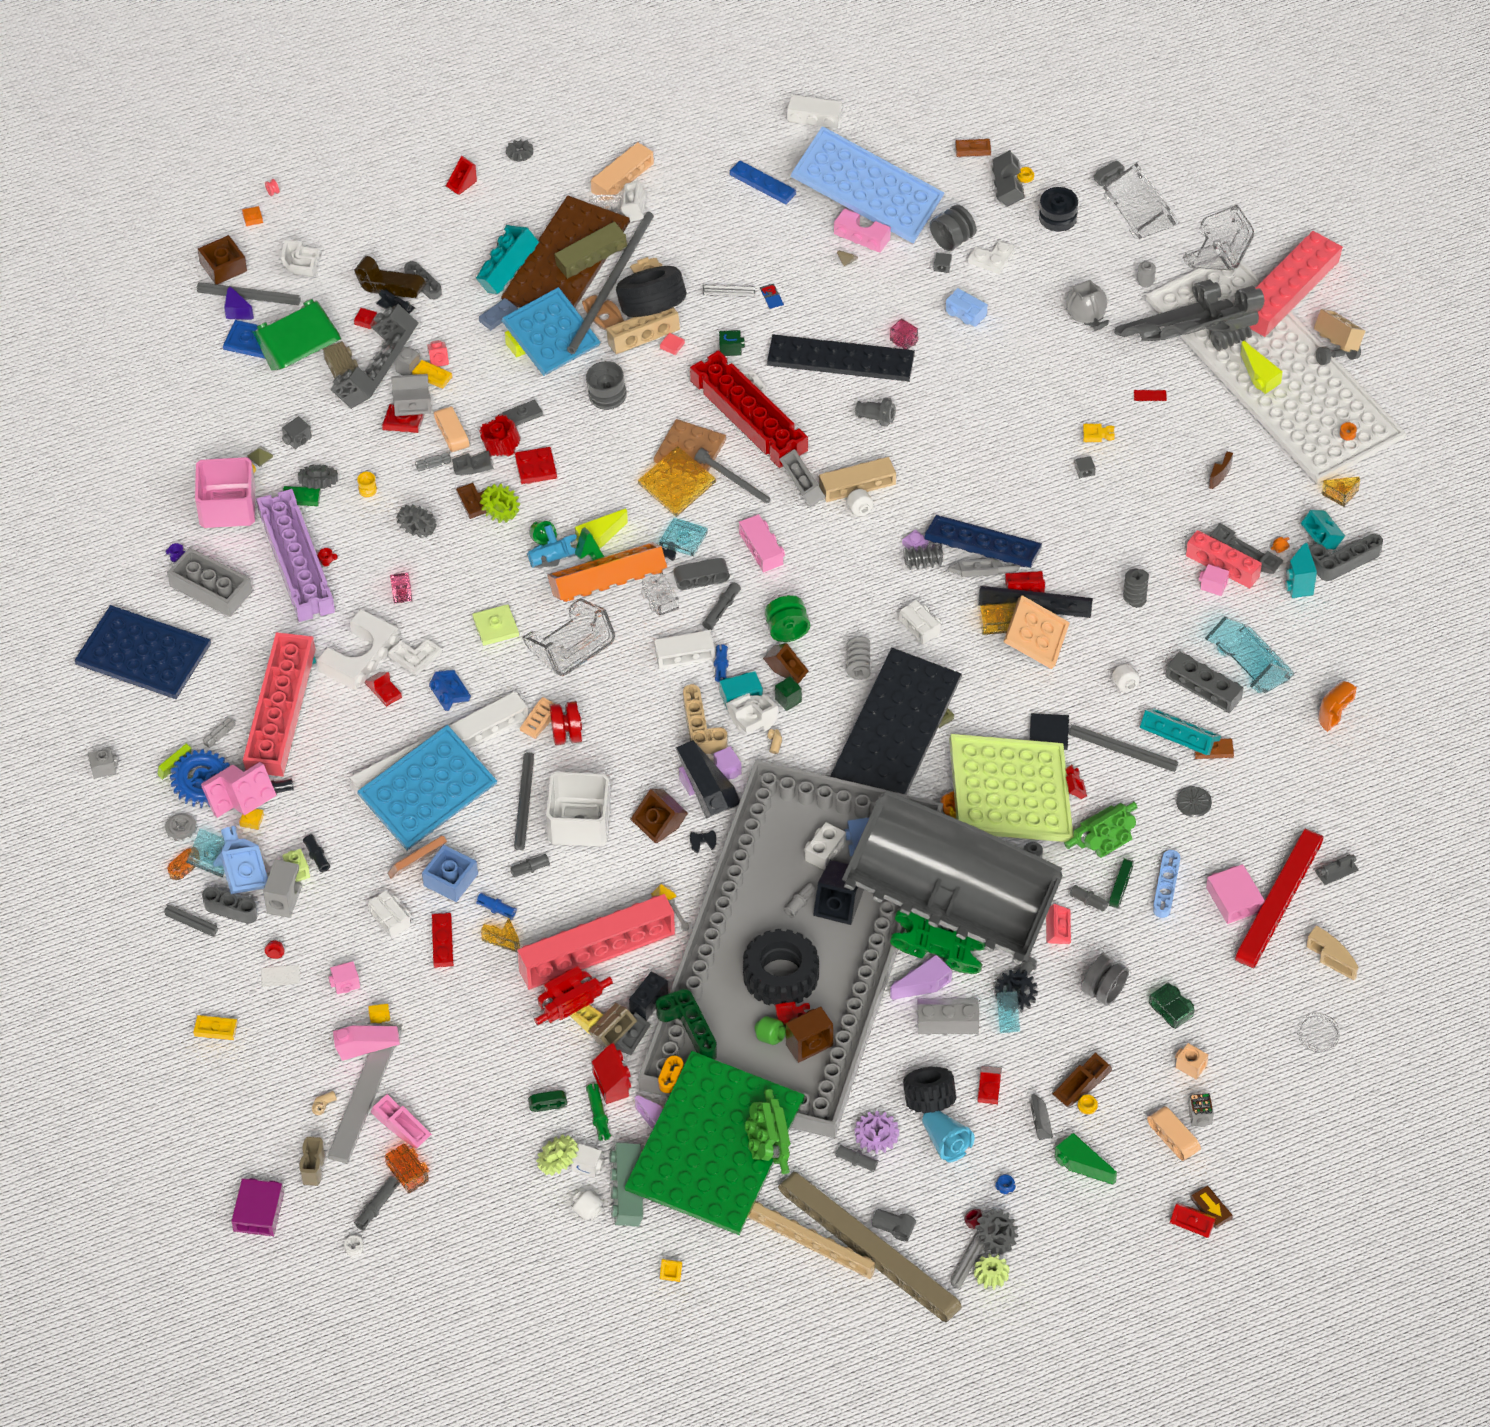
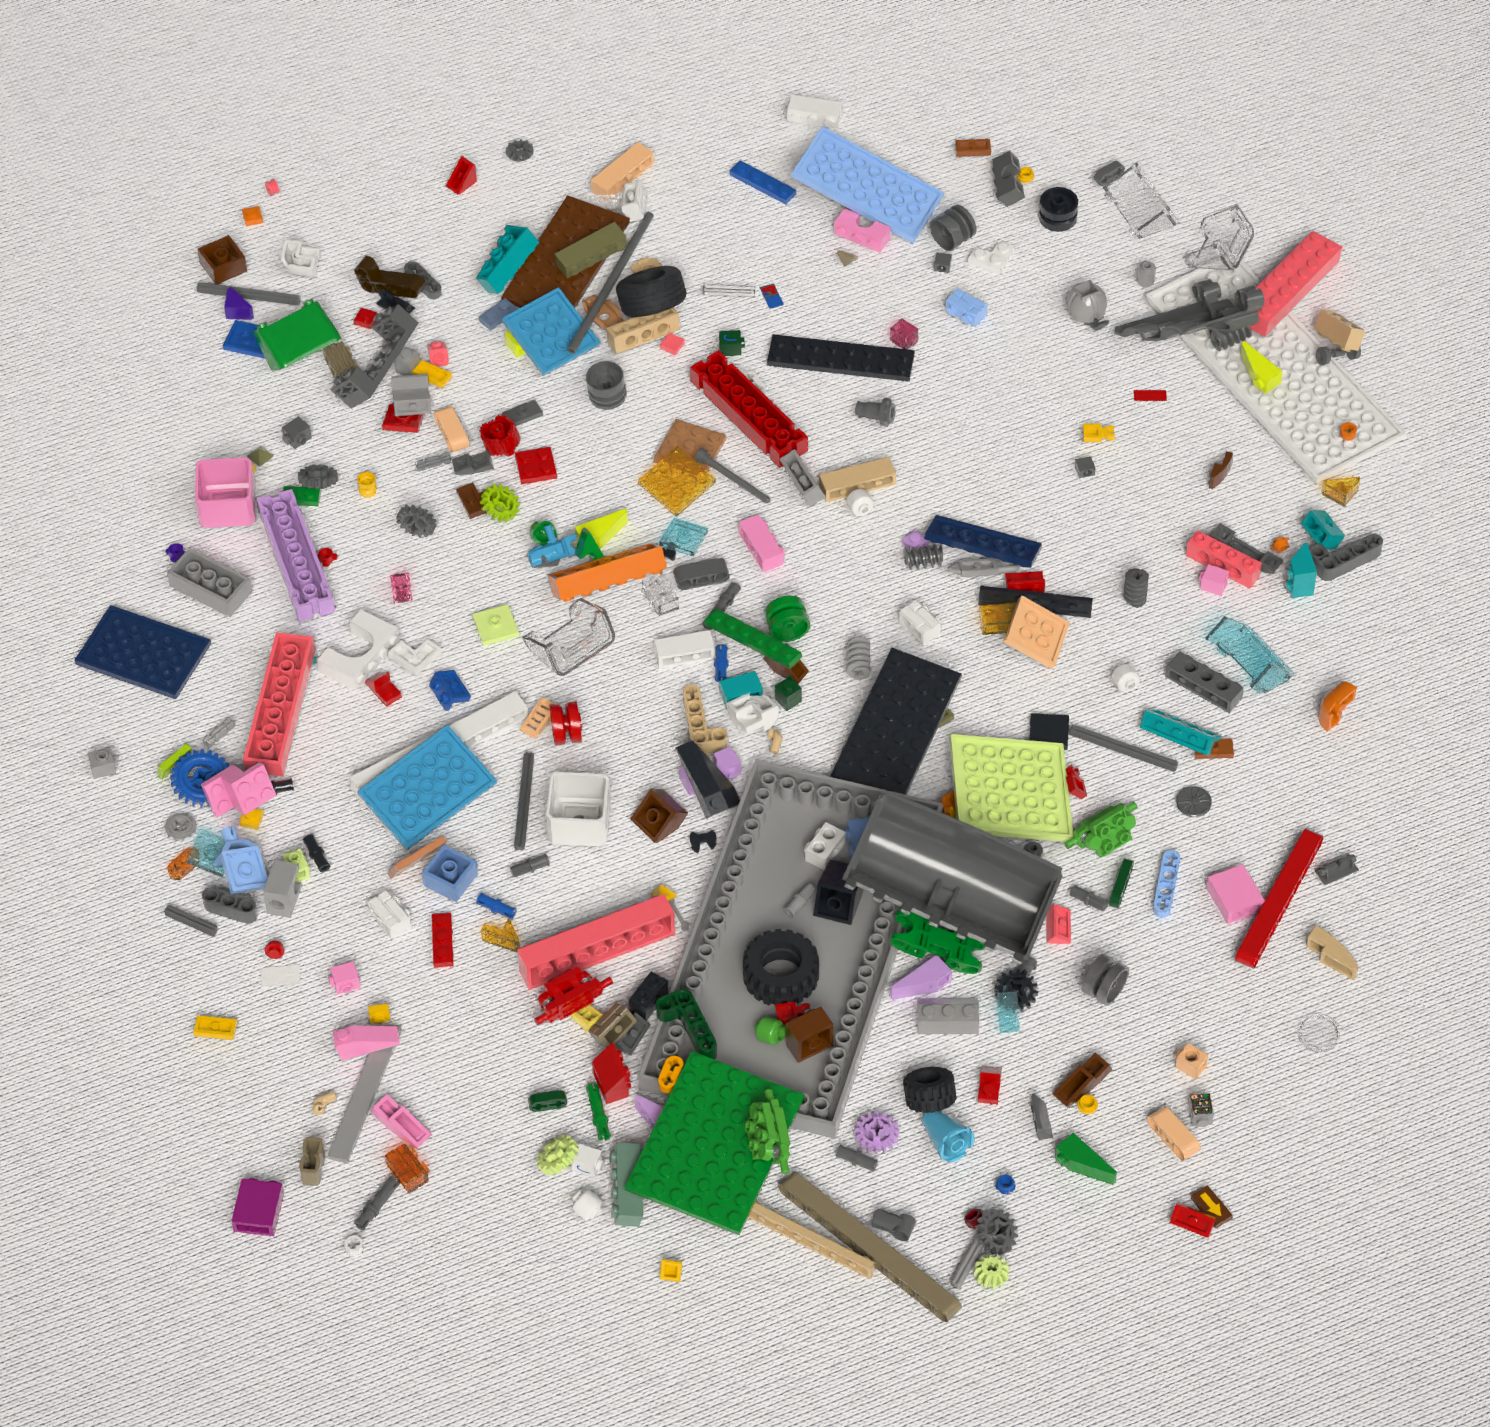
clear green brick [1148,982,1195,1029] -> none
none -> green plate [704,609,802,669]

